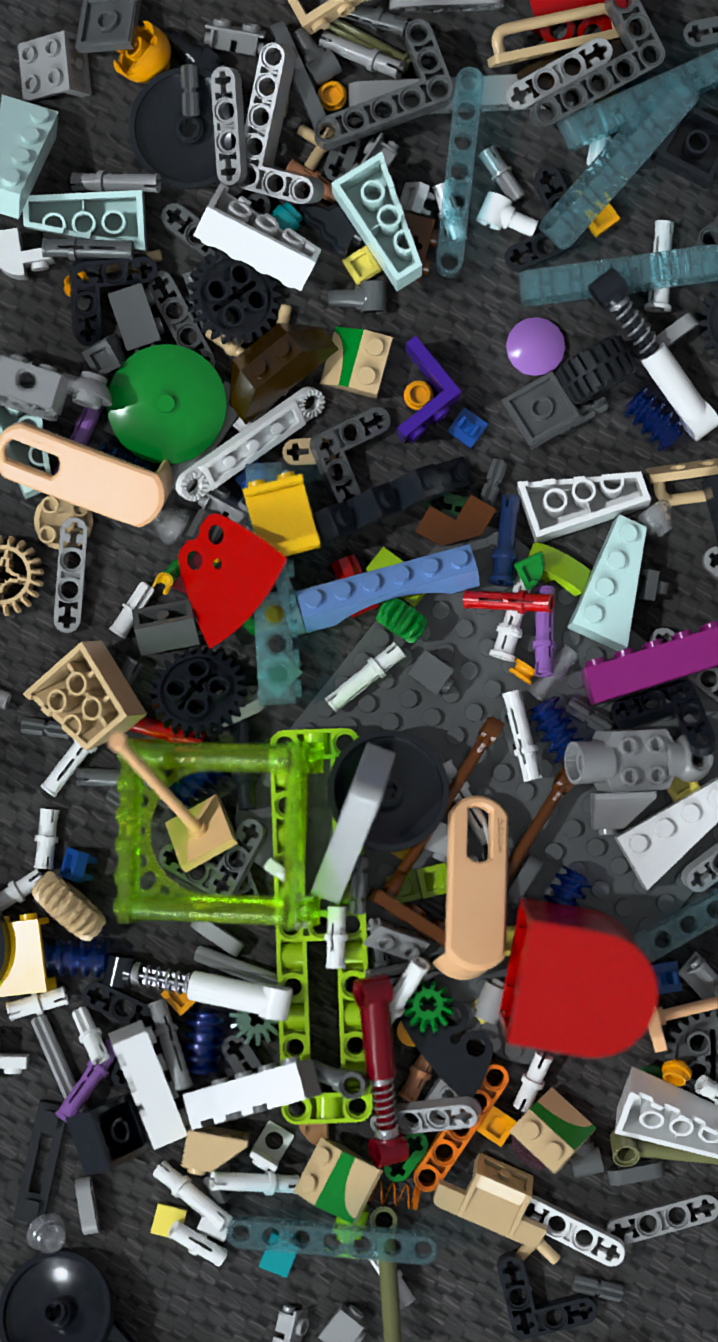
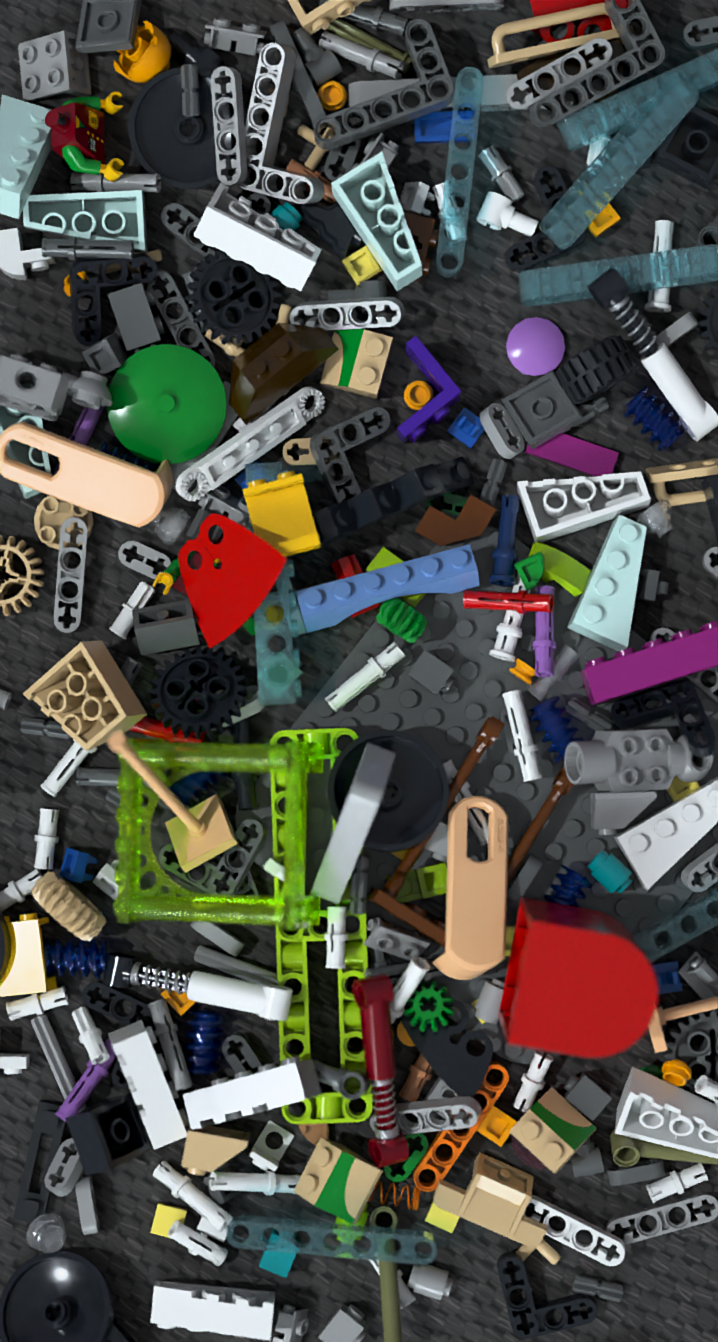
sand green gear [229,1010,279,1046] -> none
none -> light grey beam [44,1138,83,1197]
none -> torso [45,92,124,182]
none -> white tile [93,860,132,901]
none -> light grey beam [118,541,172,580]
none -> white wedge [151,1280,276,1341]
none -> light grey beam [290,297,405,331]
none -> light grey brick [407,1263,453,1301]
none -> blue tile [414,110,474,144]
none -> light yellow tile [425,1201,460,1233]
none -> light grey beam [480,403,525,459]
none -> magenta tile [525,433,619,477]
none -> dark grey brick [563,1072,612,1121]
none -> teal brick [587,849,632,894]
none -> white pin [645,1163,708,1203]

